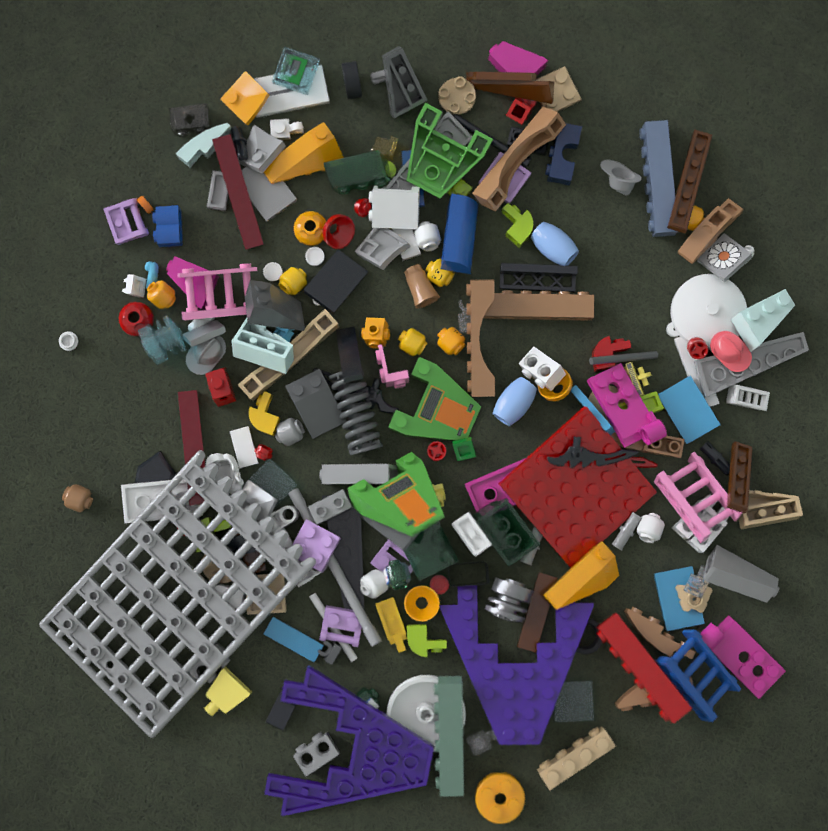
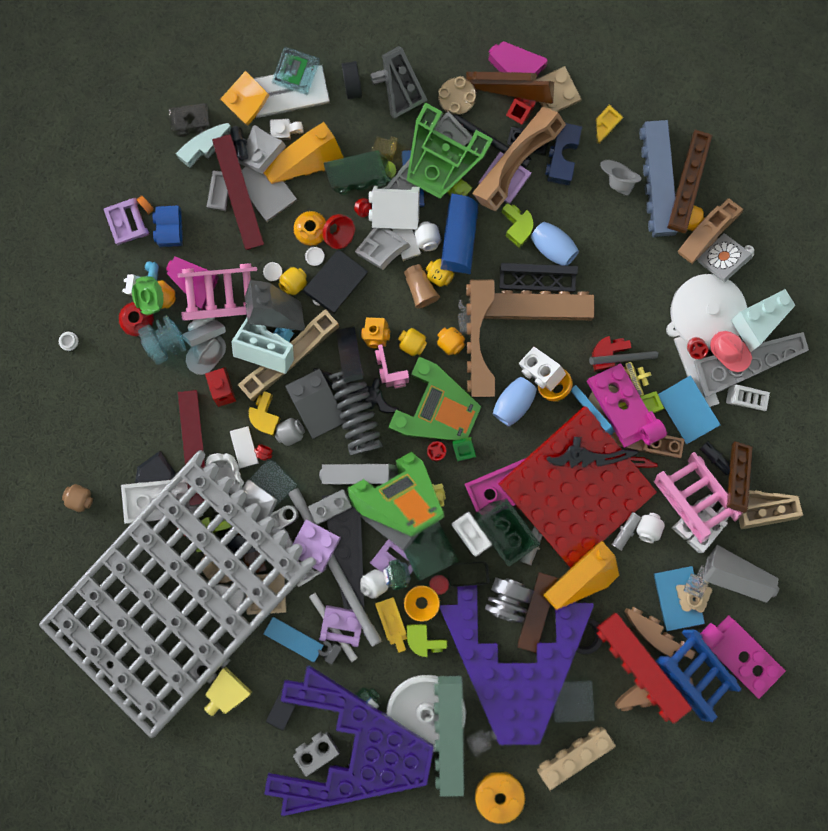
none -> bright green tile [132,276,164,315]
none -> yellow tile [596,105,623,143]

